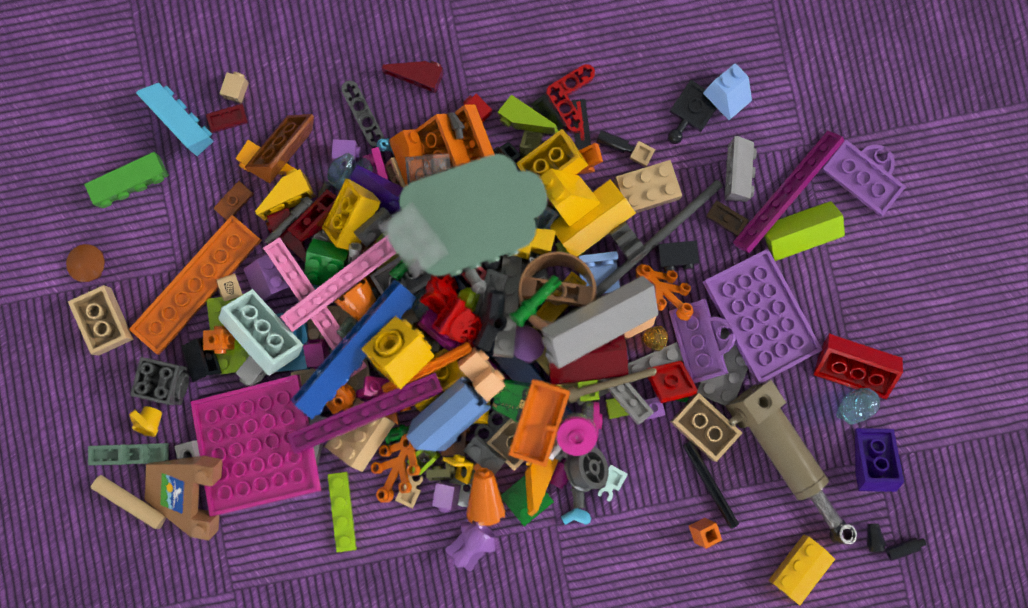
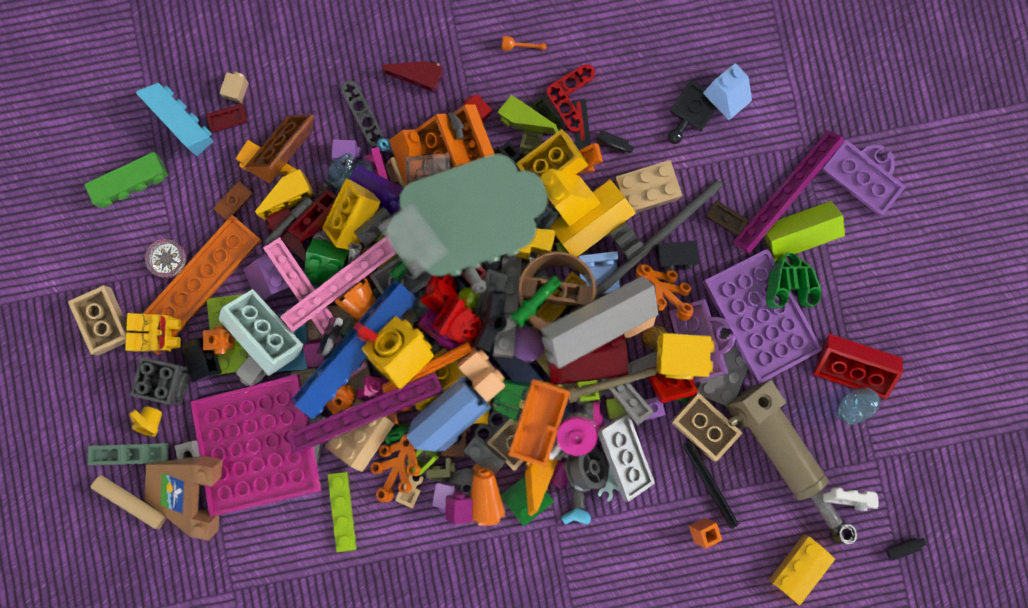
dark orange dish [66,244,105,282] -> none
tan slope [216,273,242,301] -> none
yellow bracket [443,455,474,484] -> none
medium lavender piece [445,521,495,571] -> none
tan plate [629,141,656,167] -> none
light grey slope [724,136,757,202] -> none
dark purple slope [855,428,904,492] -> none
black cone [867,523,887,552] -> none
none -> yellow hips [125,313,181,352]
none -> clear piece [145,239,187,279]
none -> black tile [316,317,343,356]
none -> red plate [353,322,379,342]
none -> magenta brick [445,492,473,524]
none -> orange hinge [501,35,547,51]
none -> light grey plate [597,413,655,502]
none -> yellow brick [656,333,714,379]
none -> green connector [766,253,821,309]
none -> white plate [823,488,878,511]

